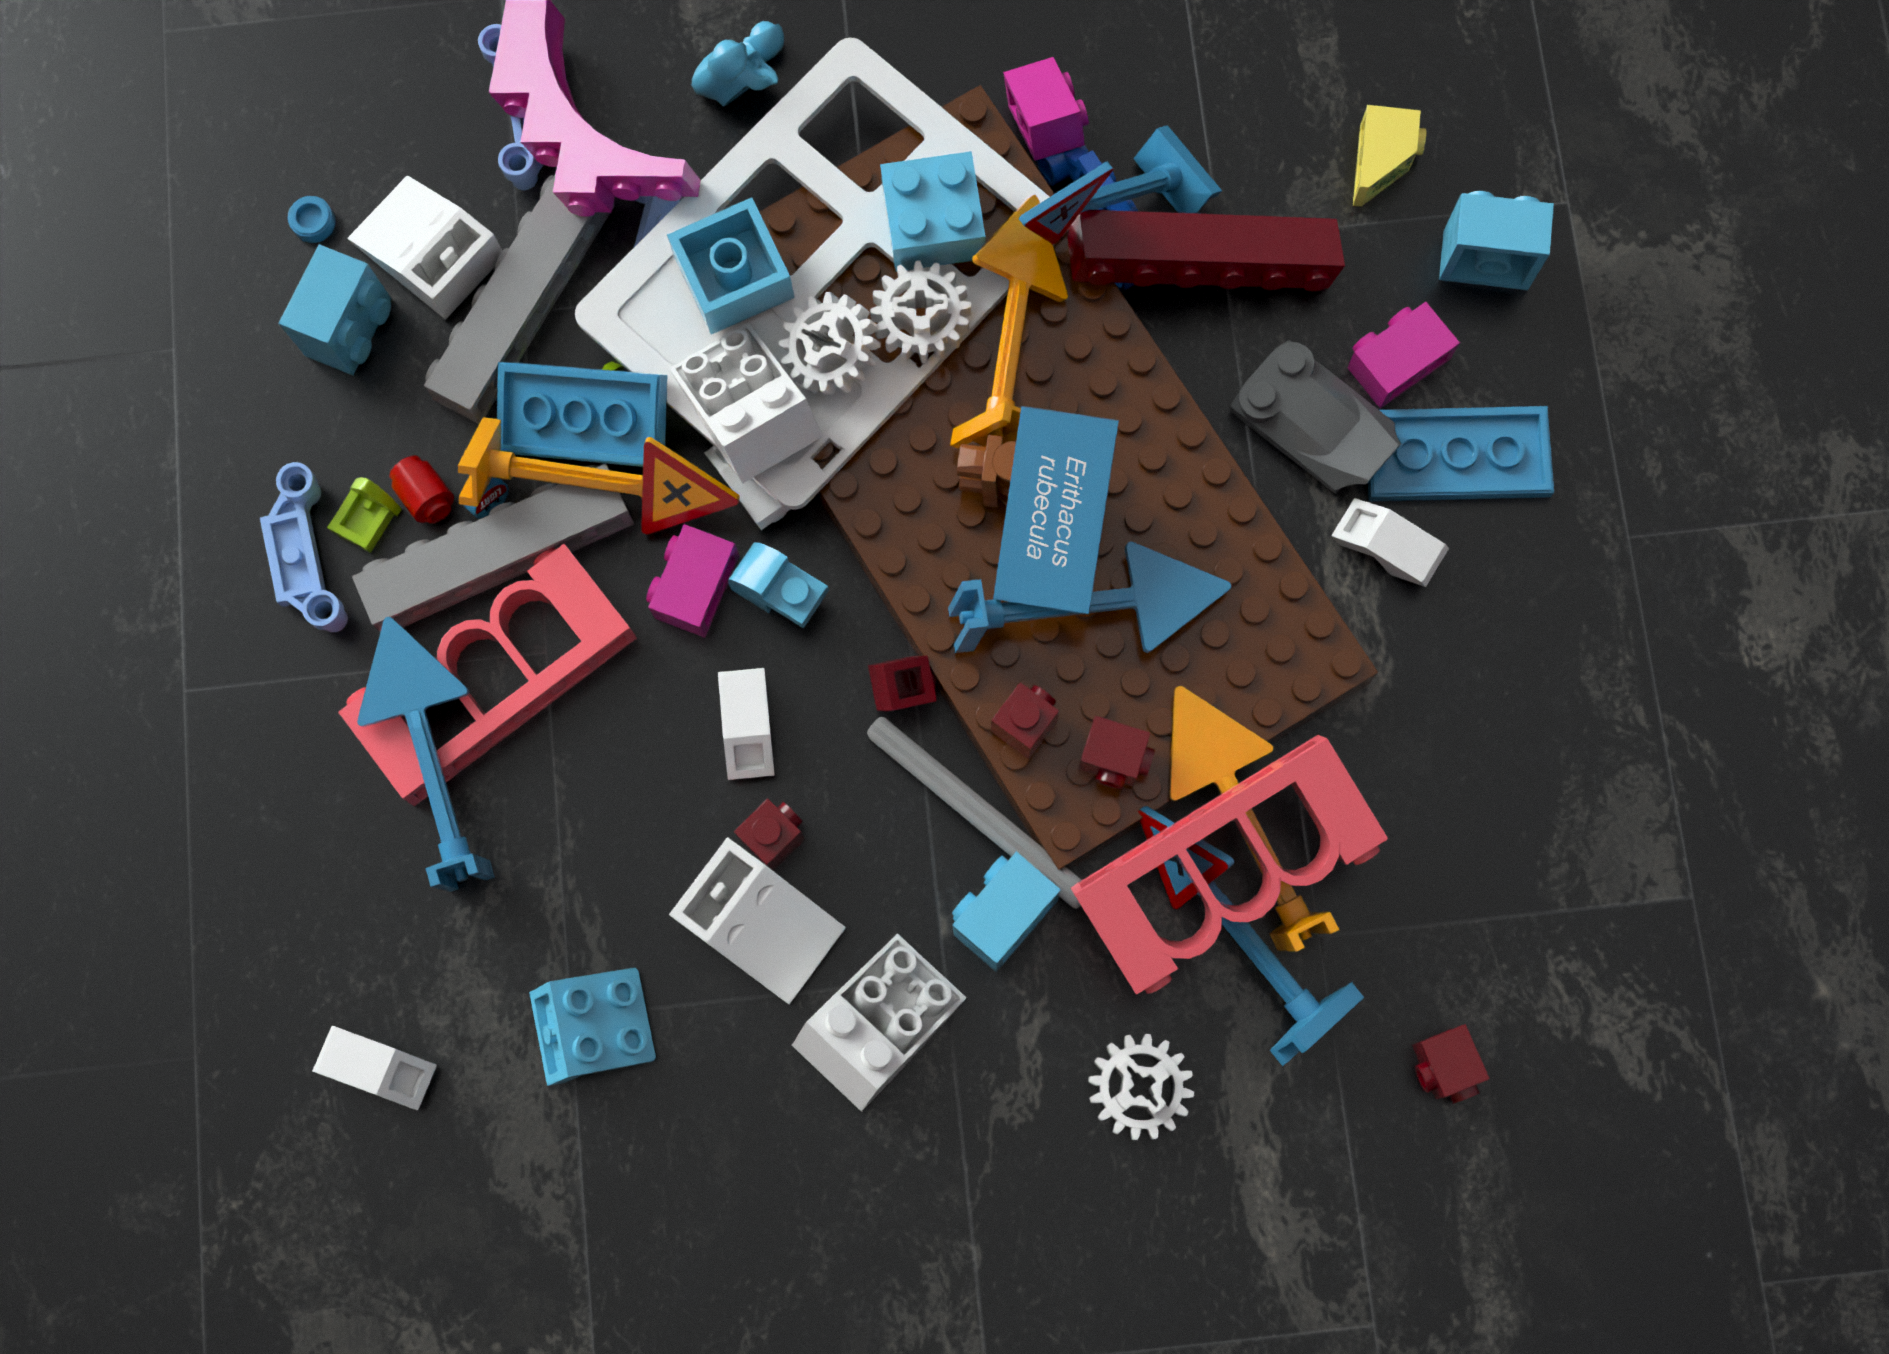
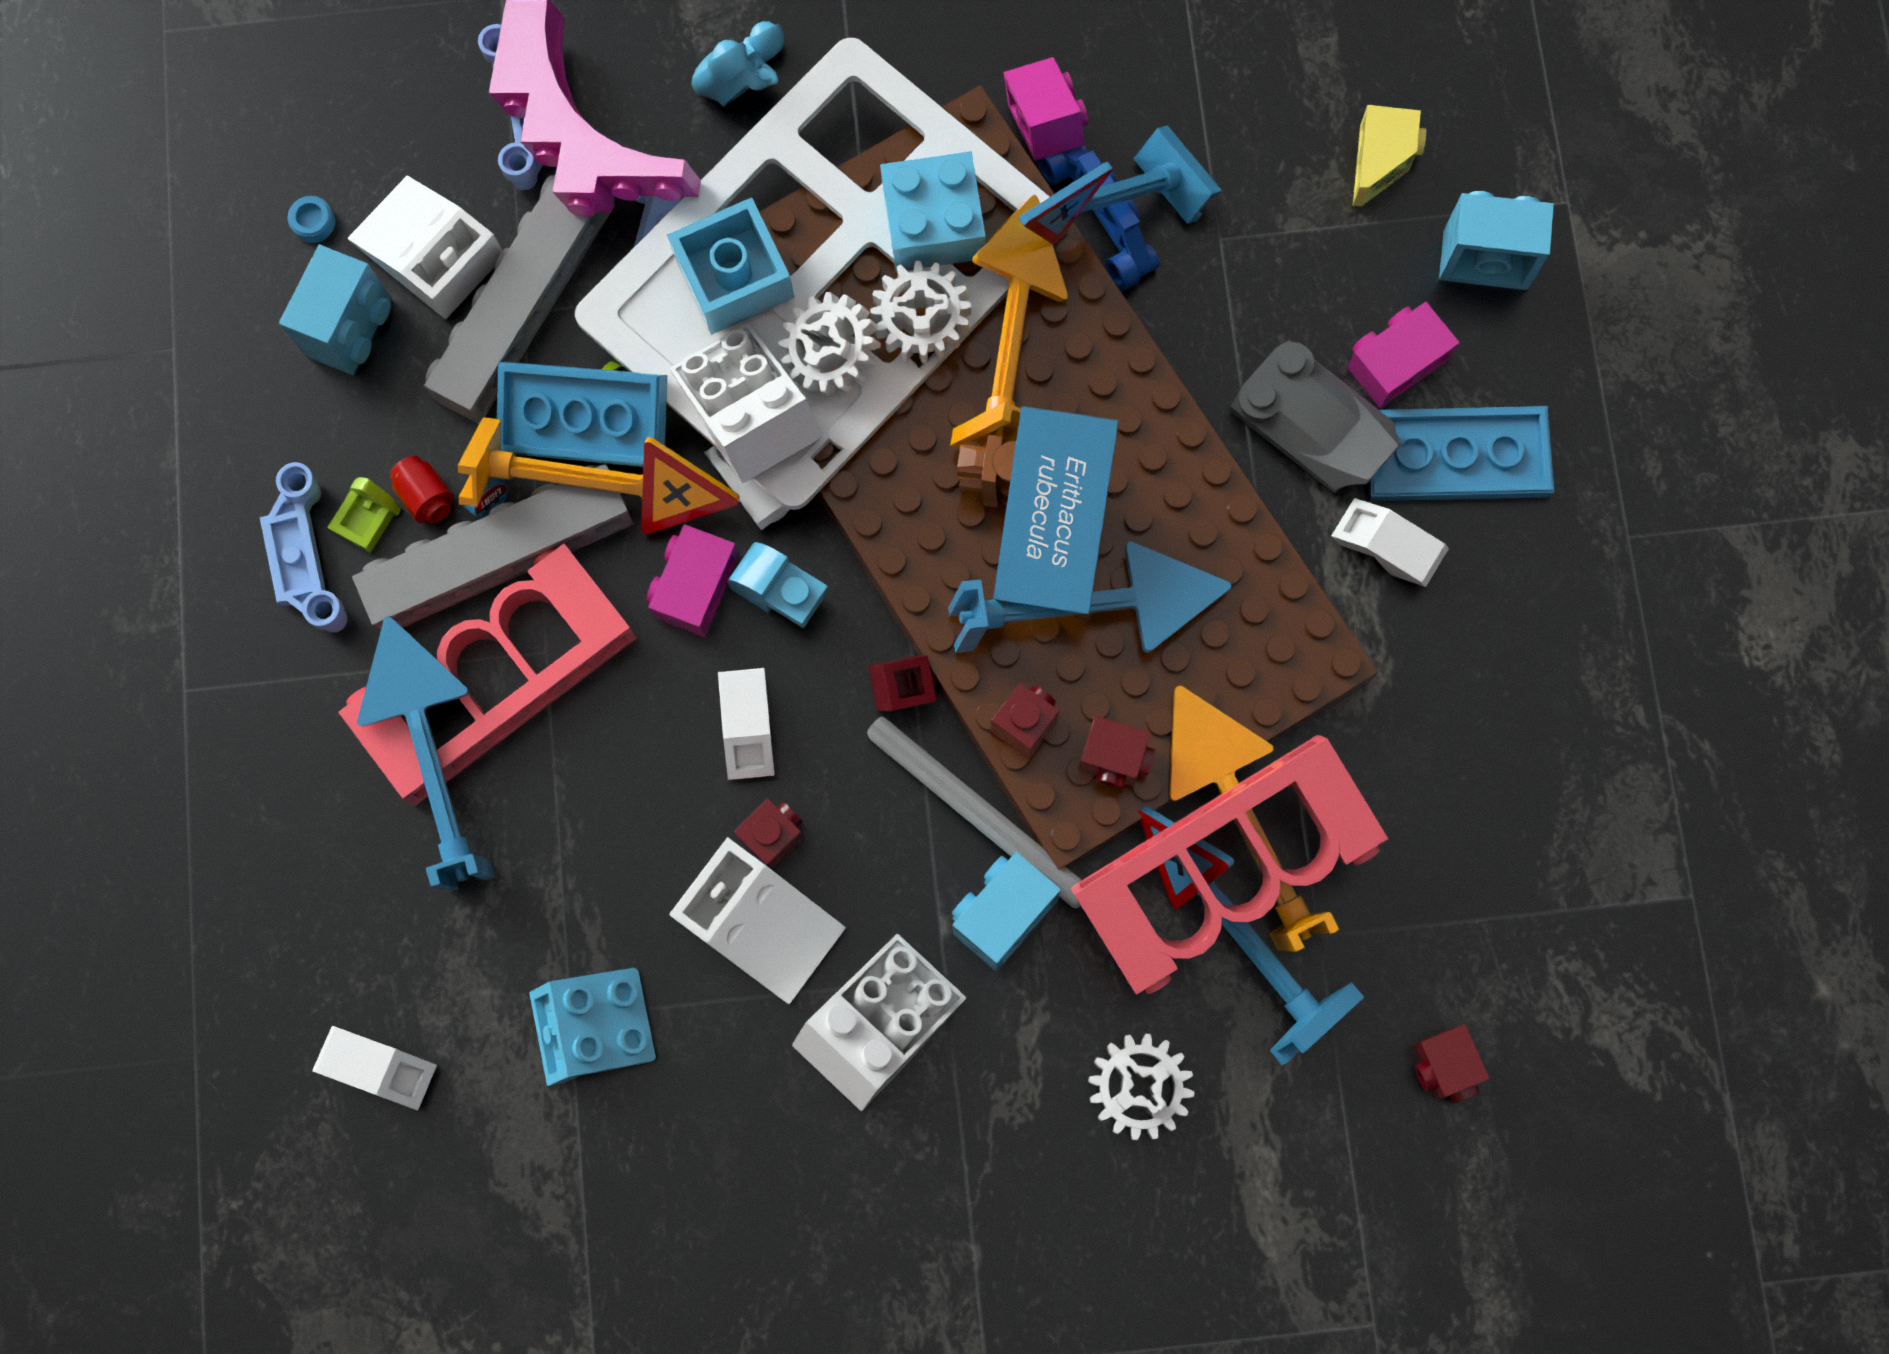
dark red brick [1067,210,1345,291] -> none

